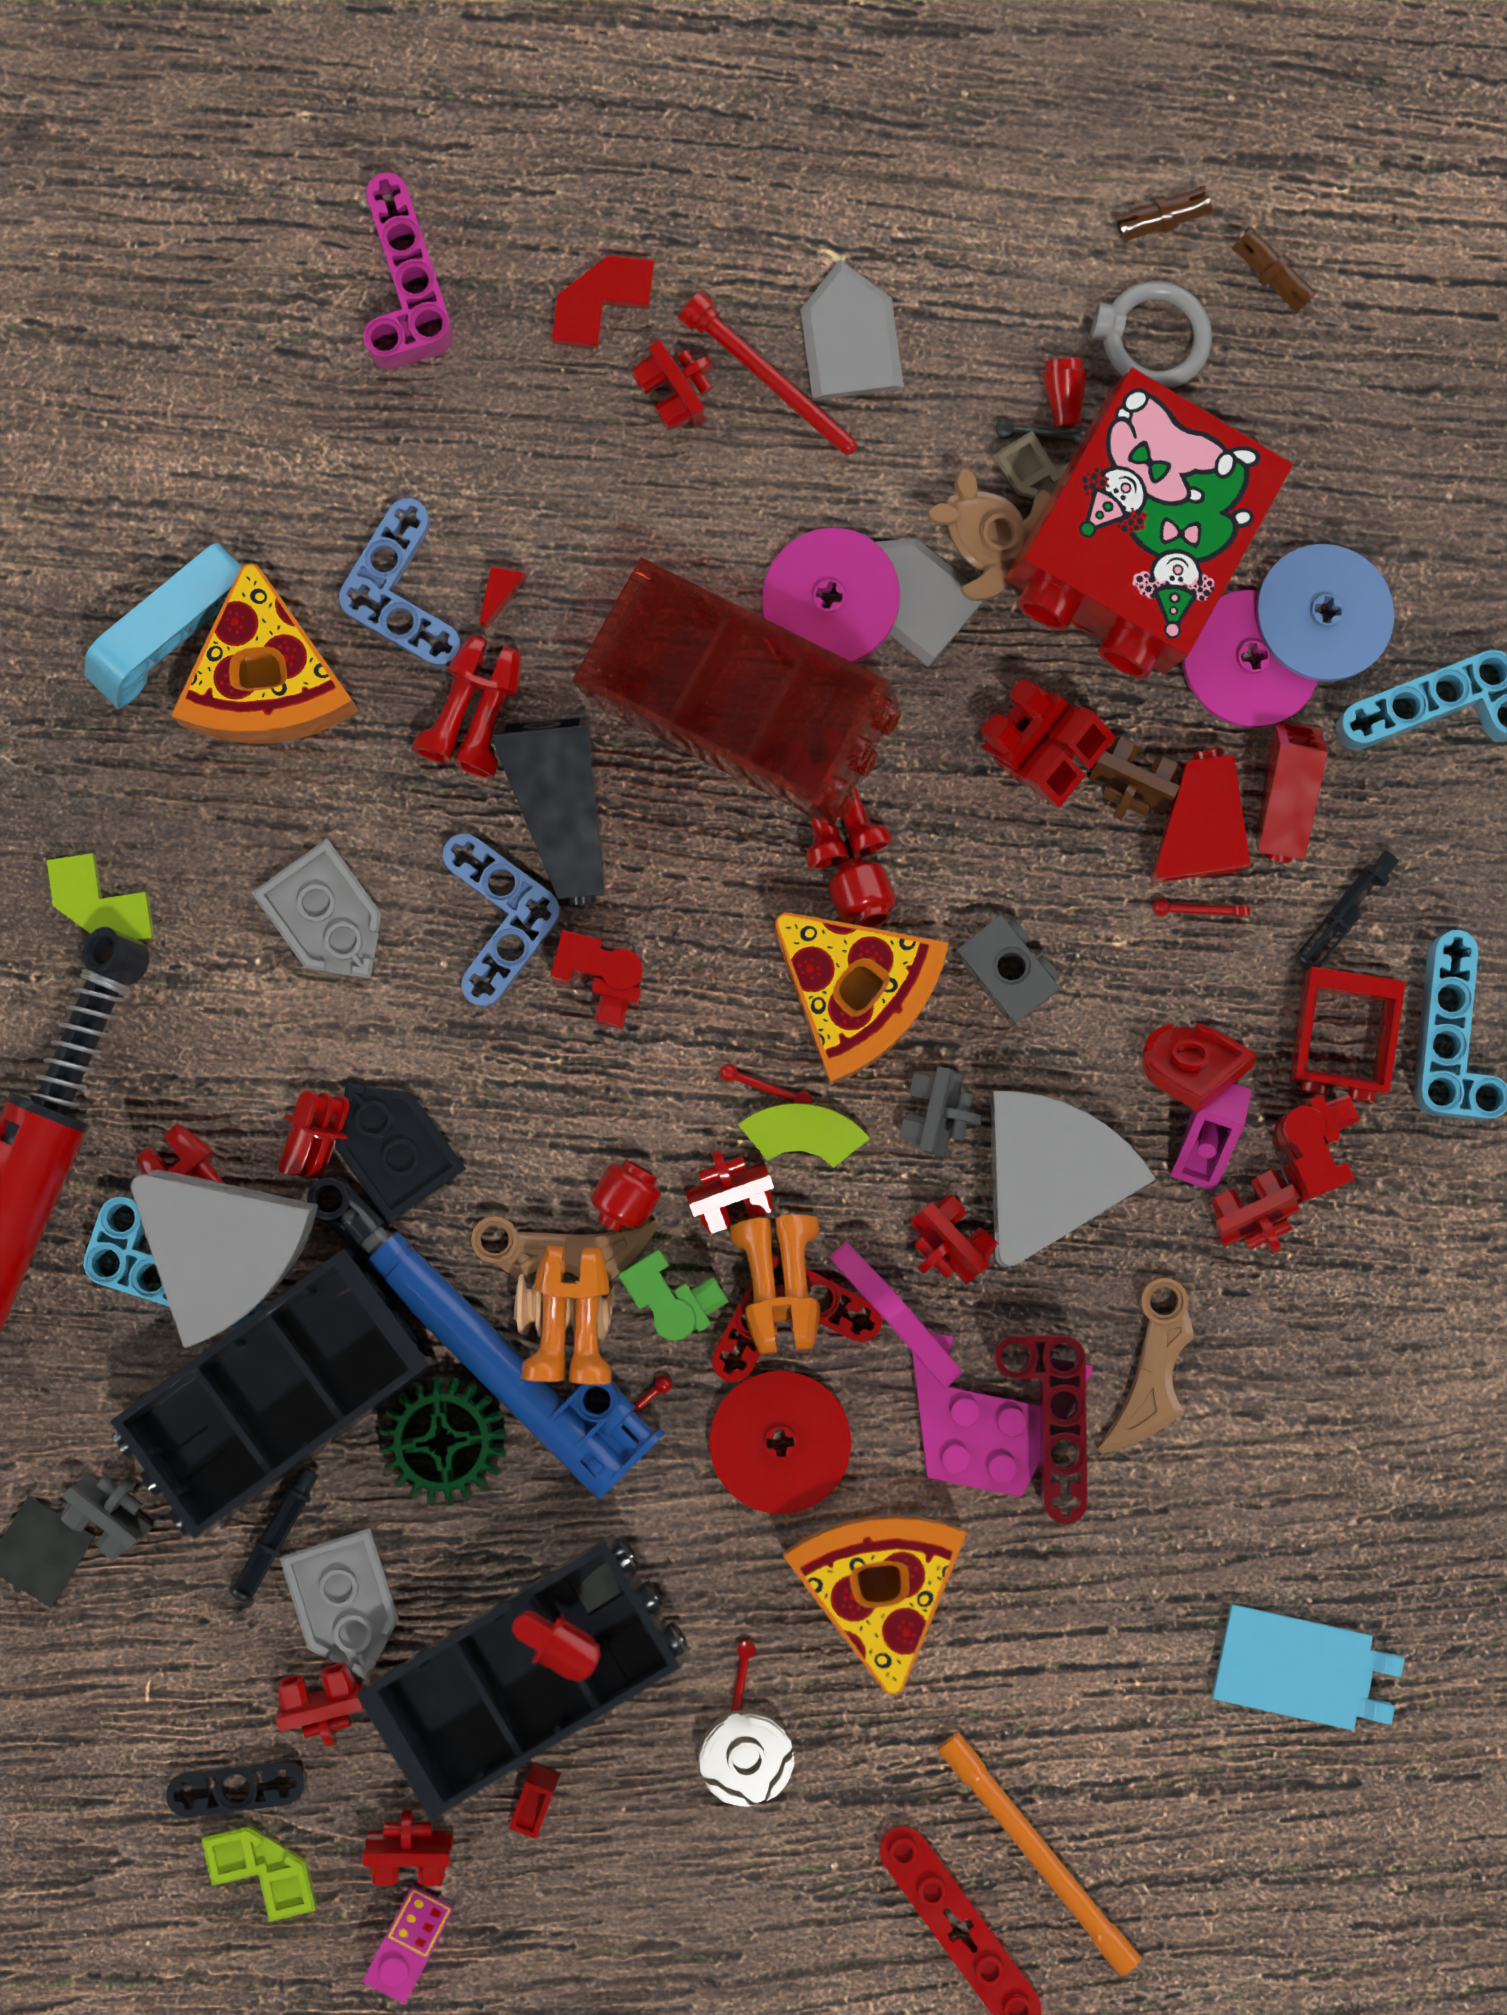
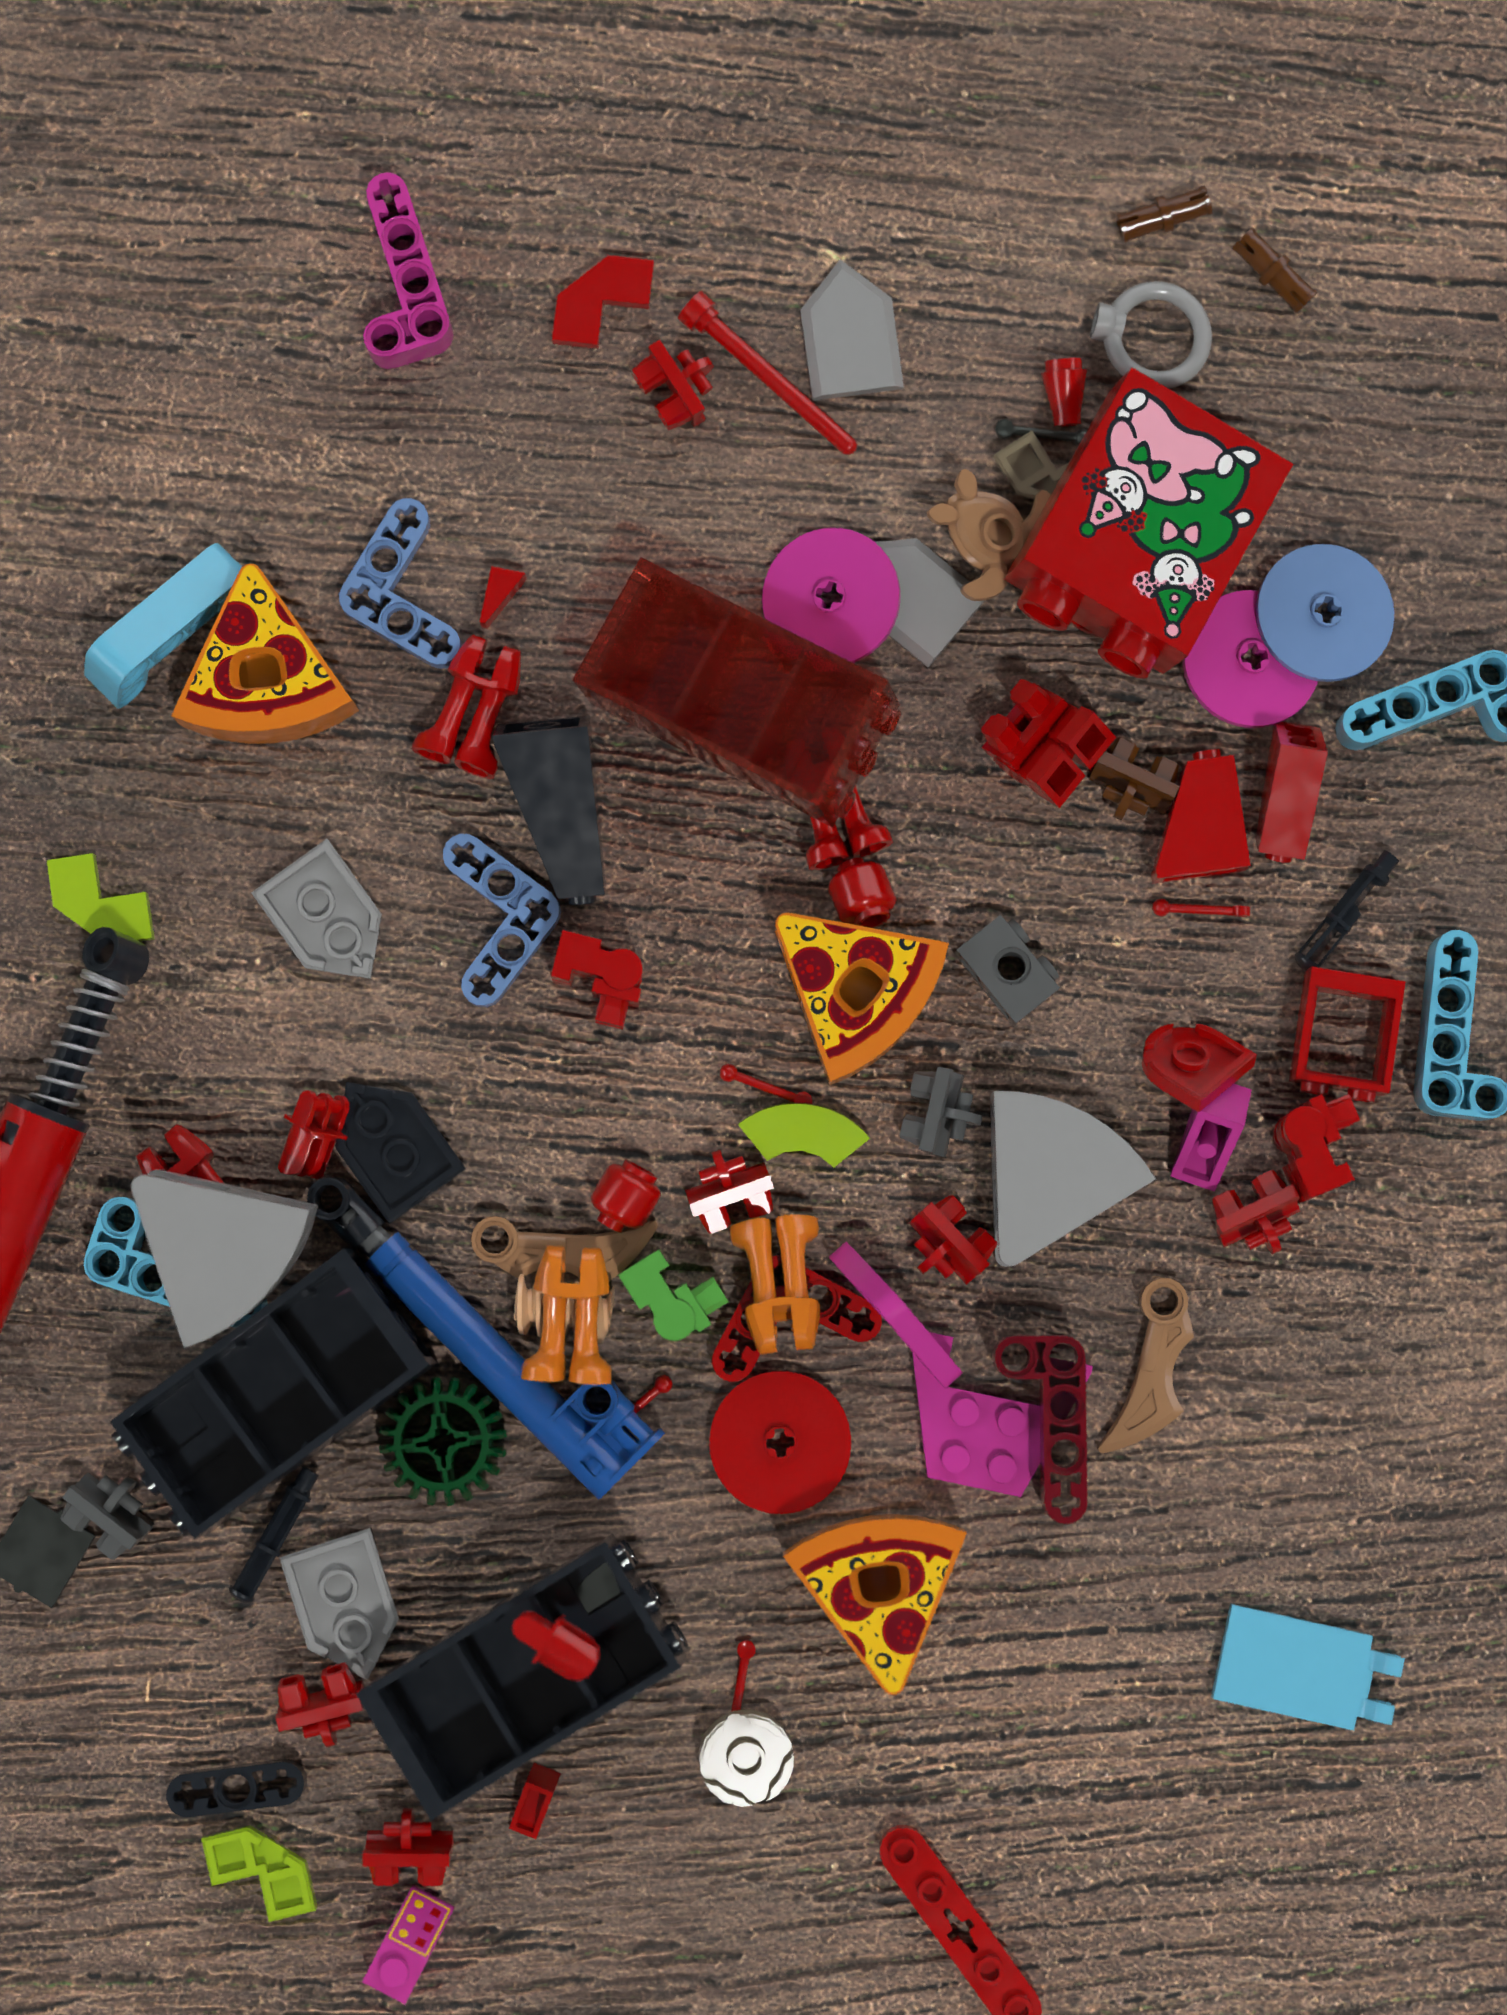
orange piece [937,1731,1142,1977] -> none

